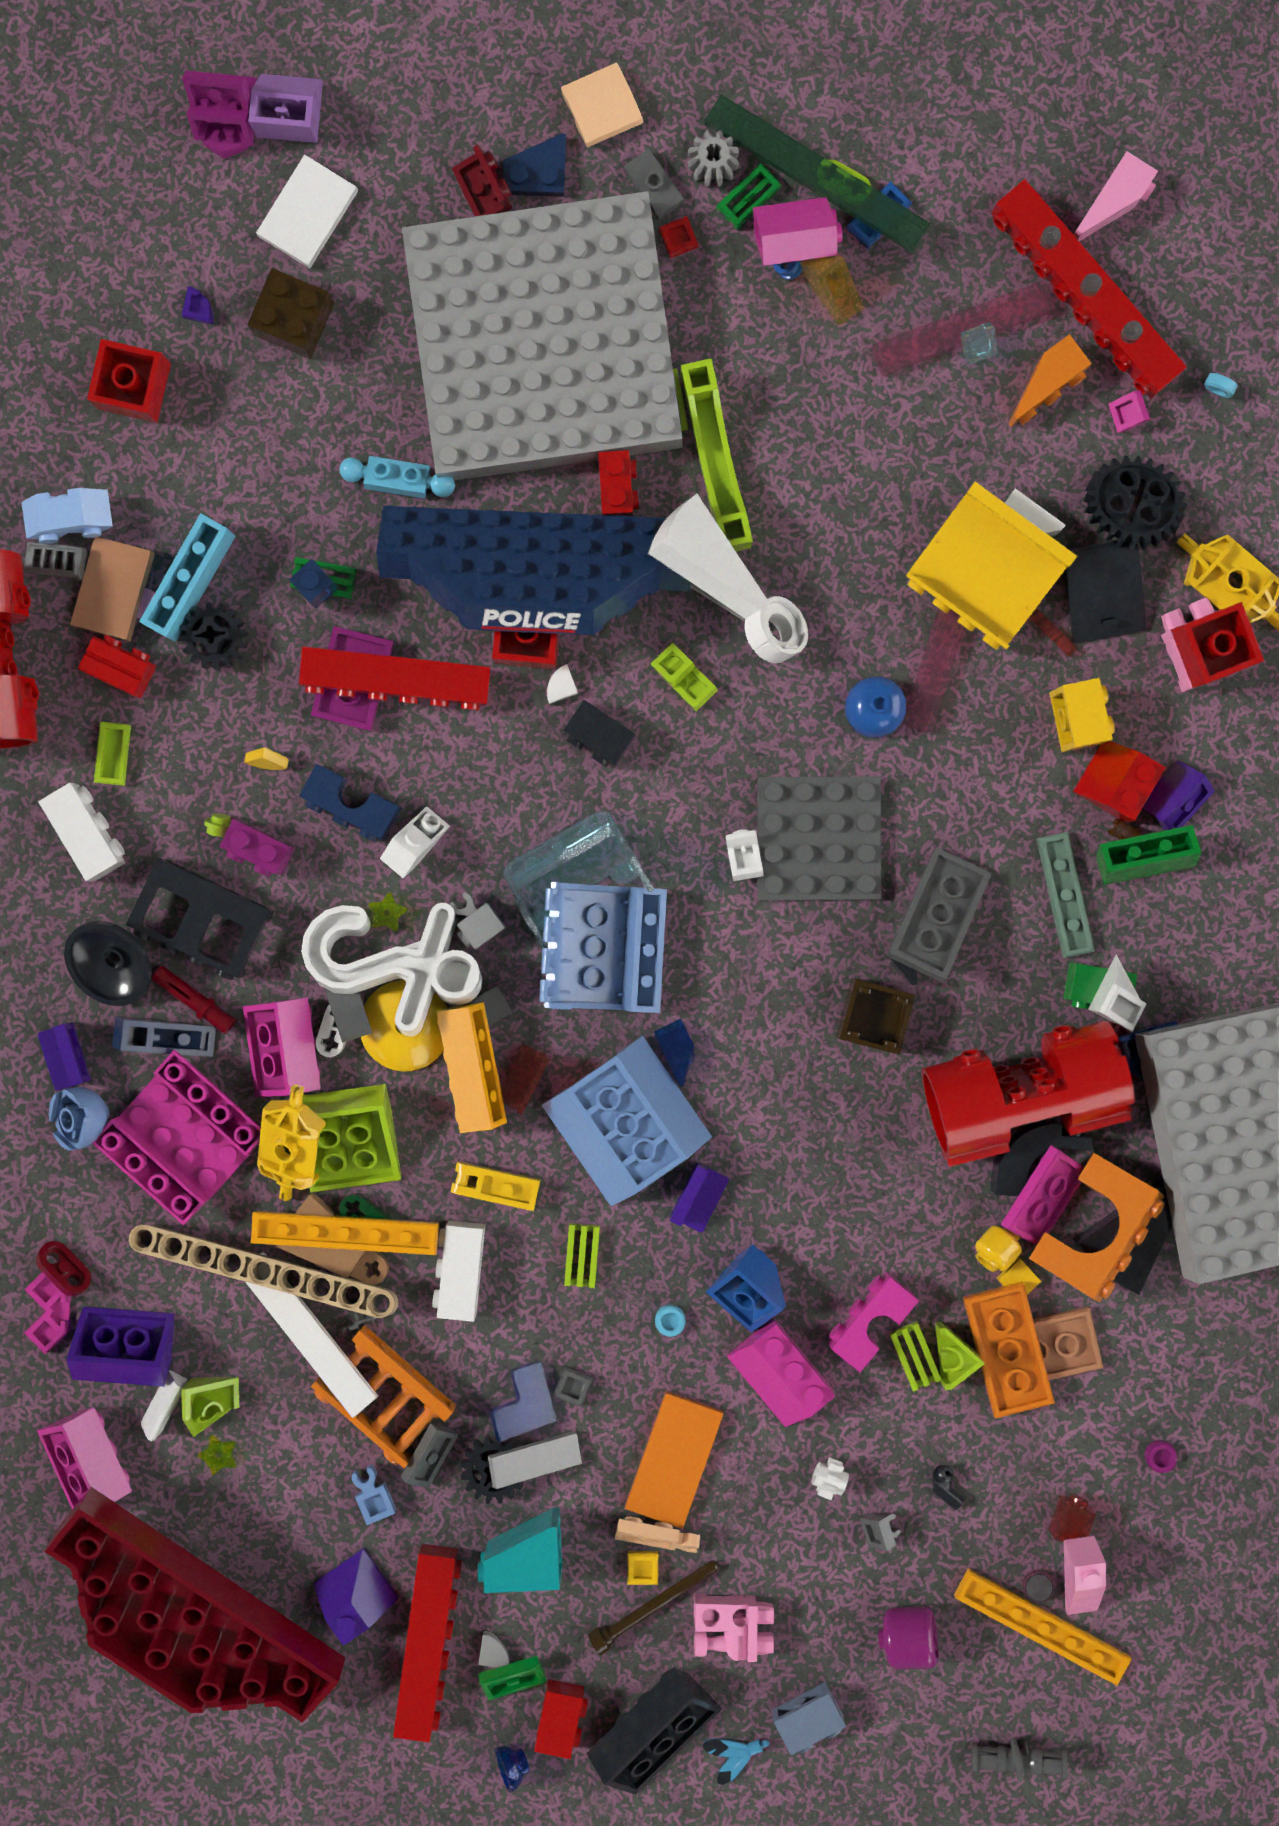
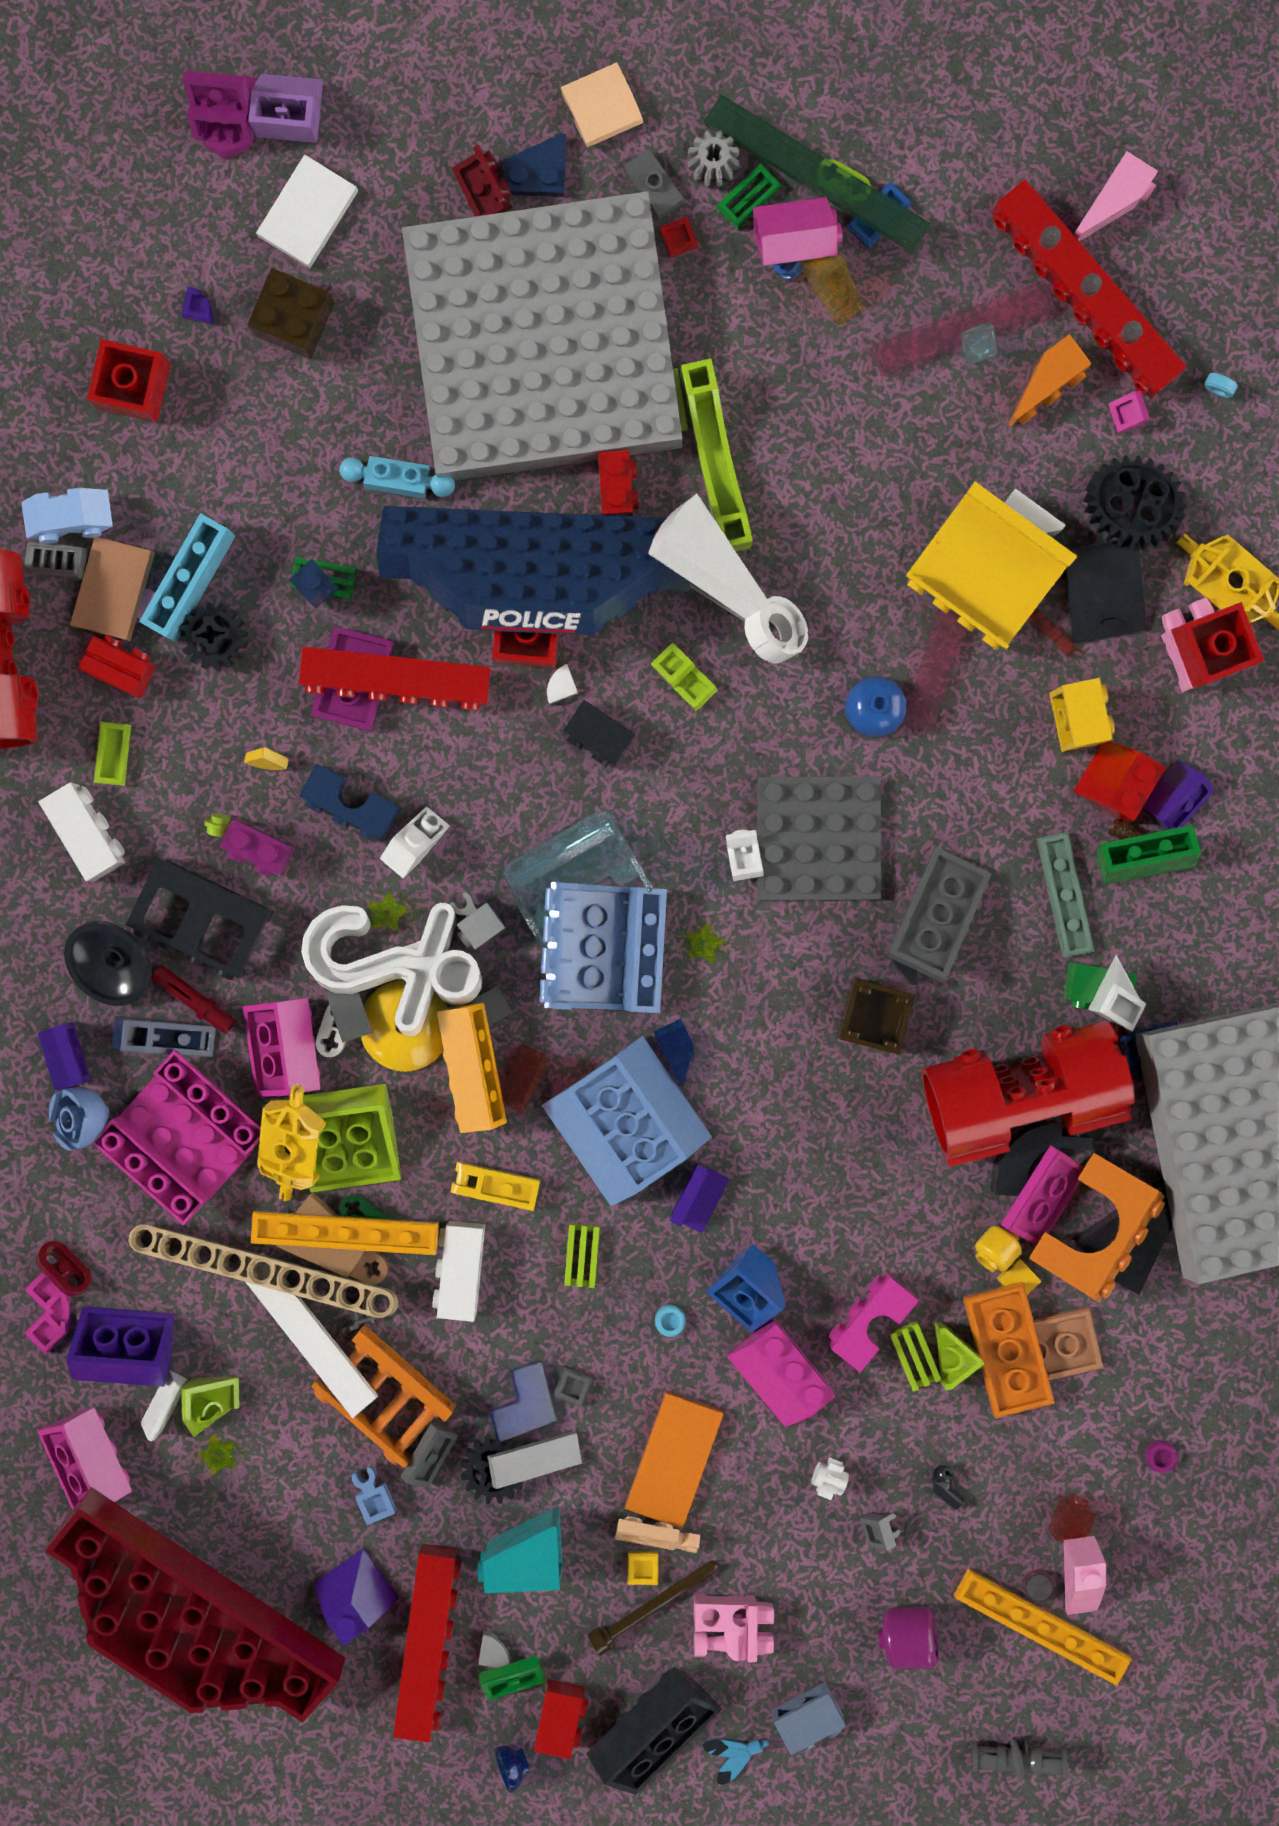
none -> clear neon green plate [686,923,725,963]

